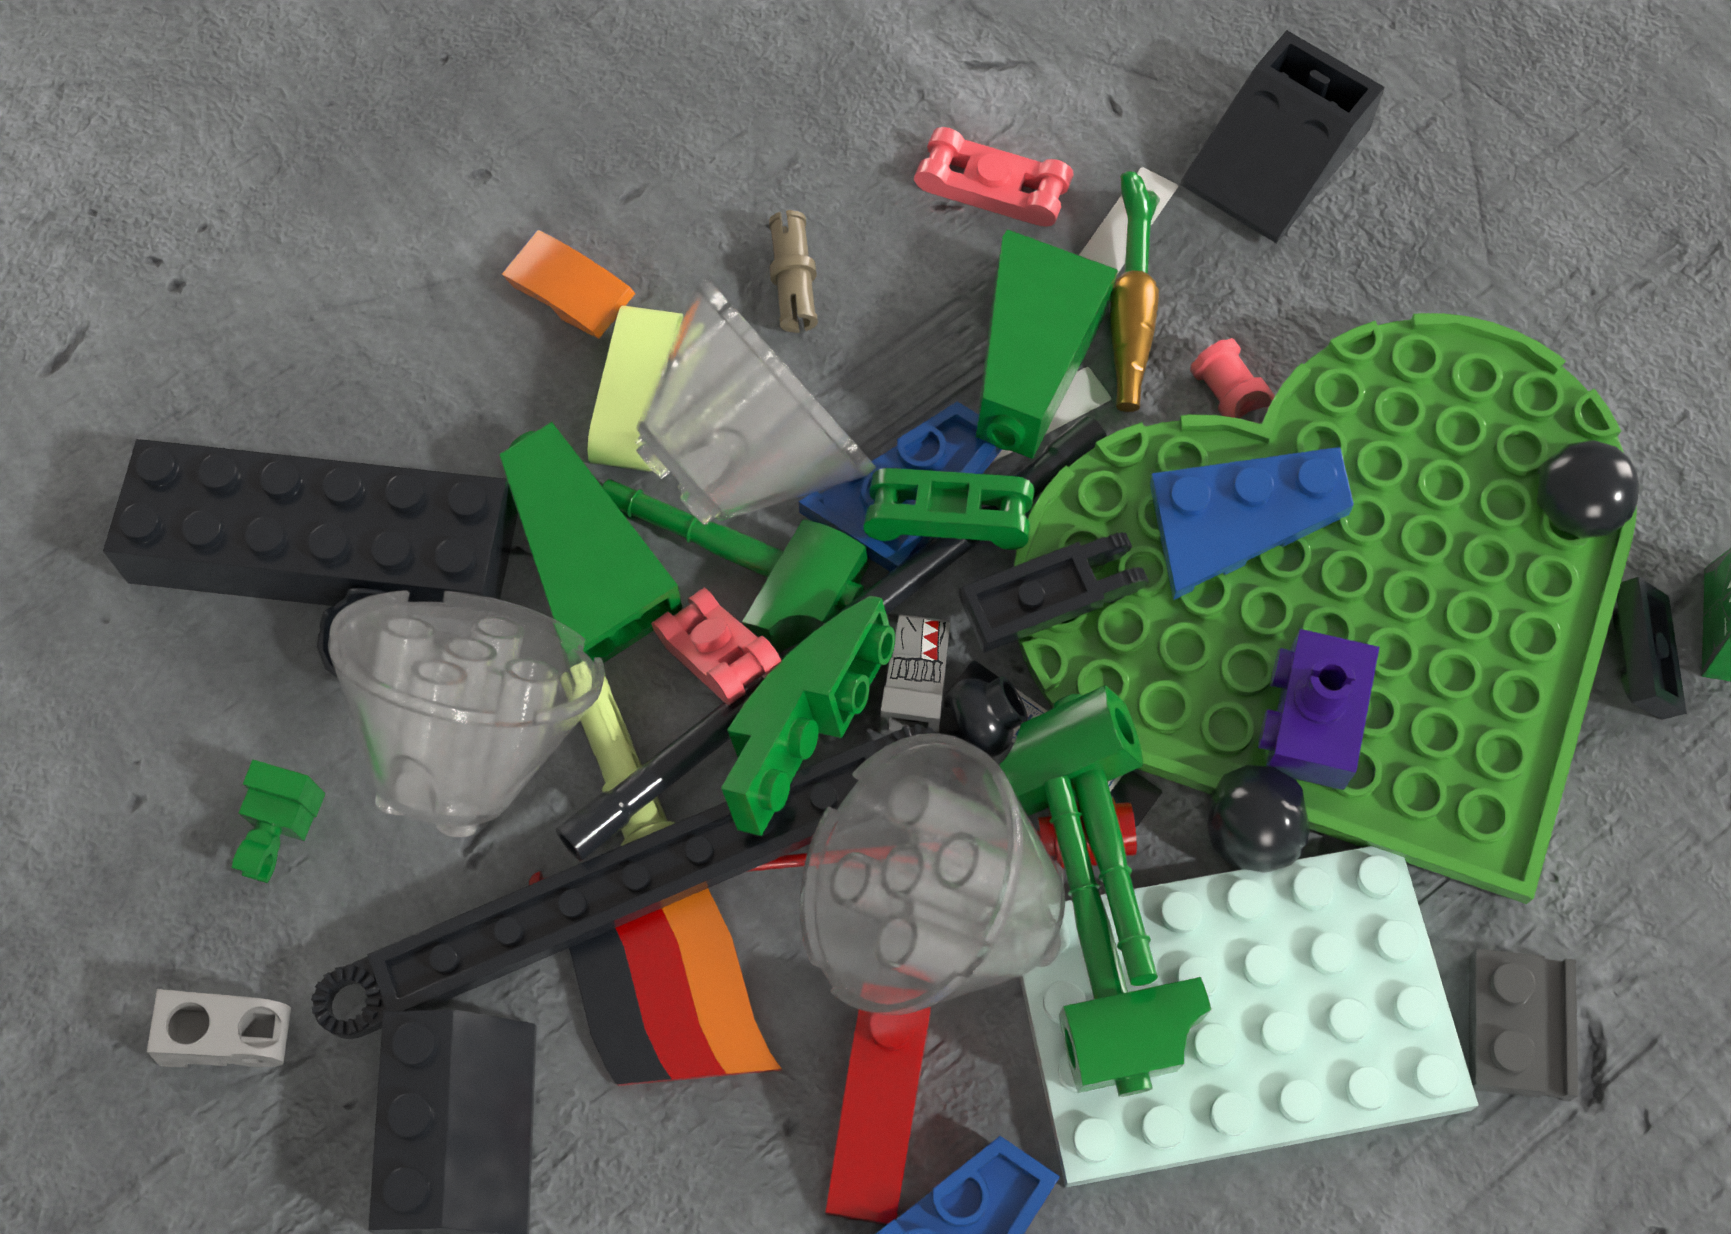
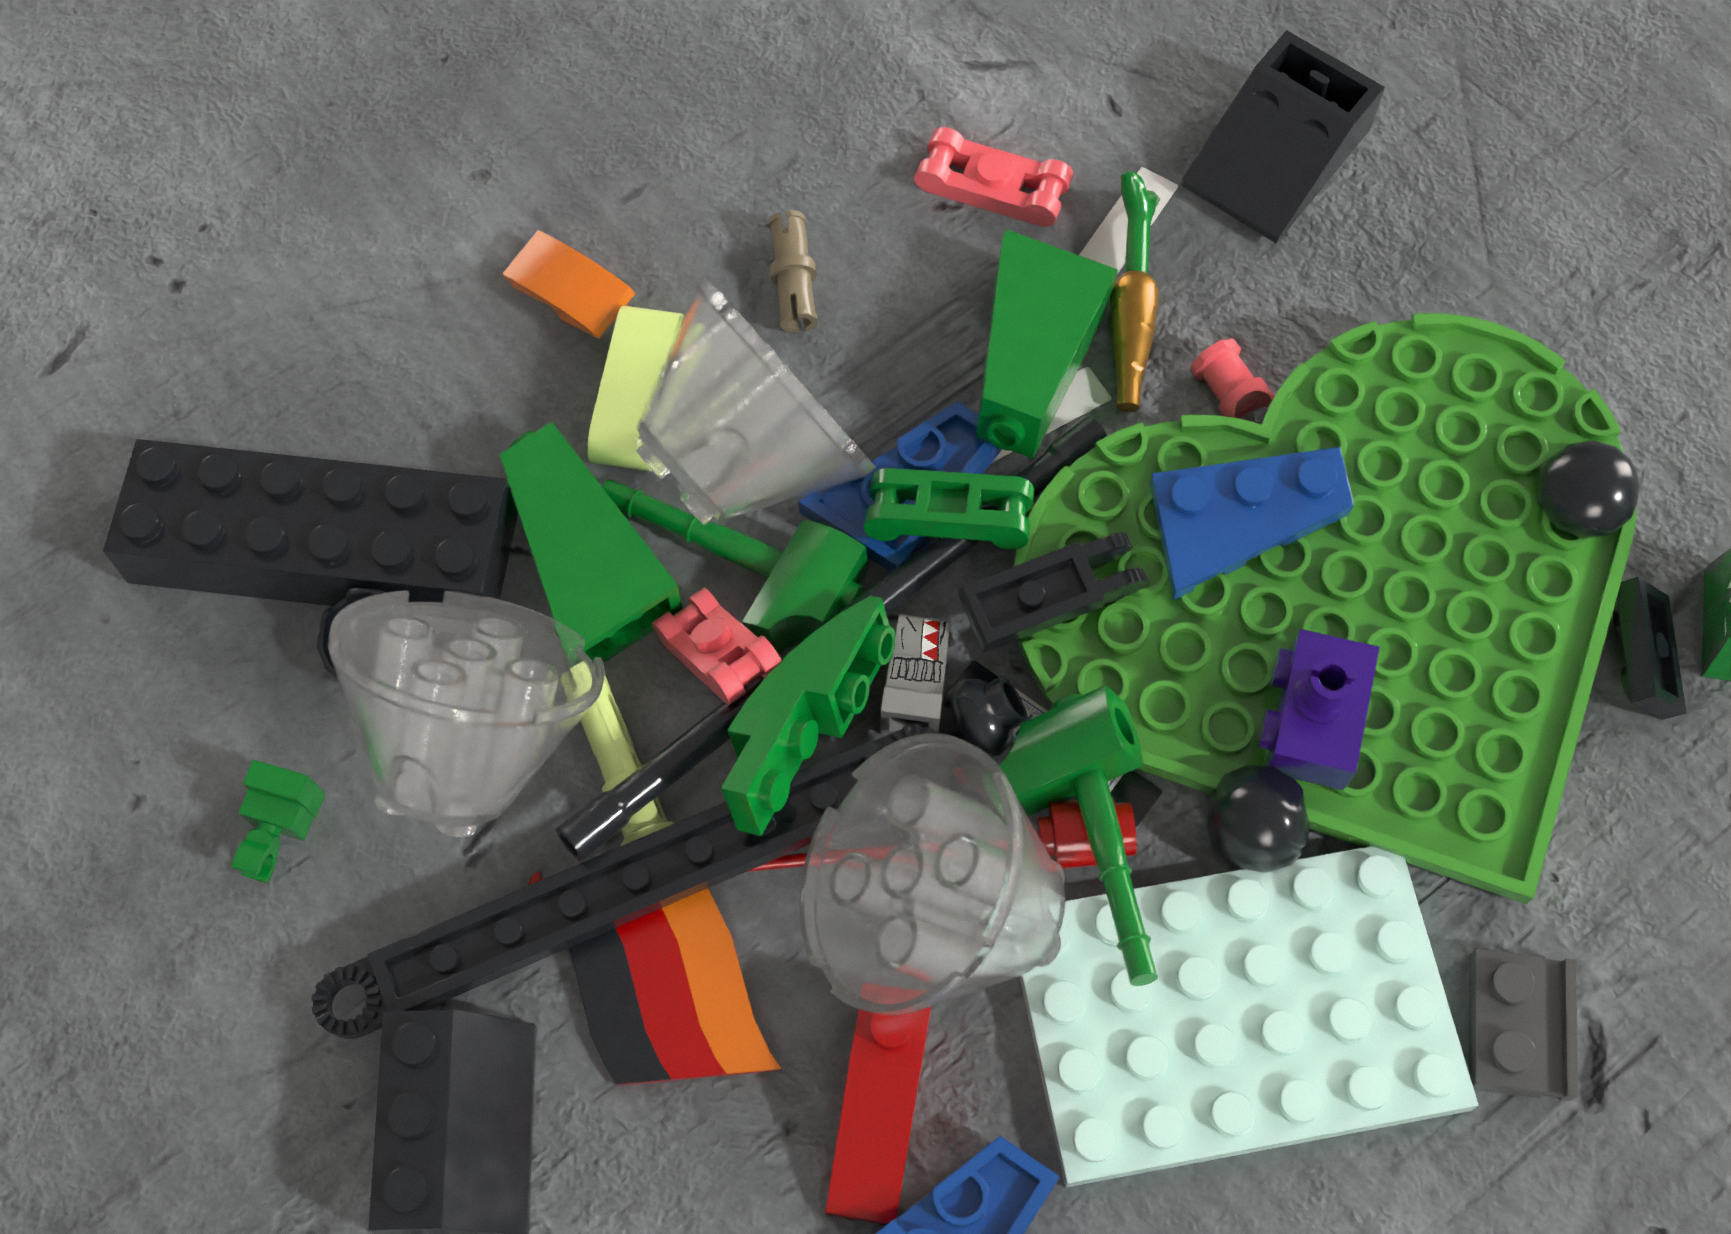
light grey leg [146,989,291,1068] -> none
green piece [1043,776,1212,1097] -> none

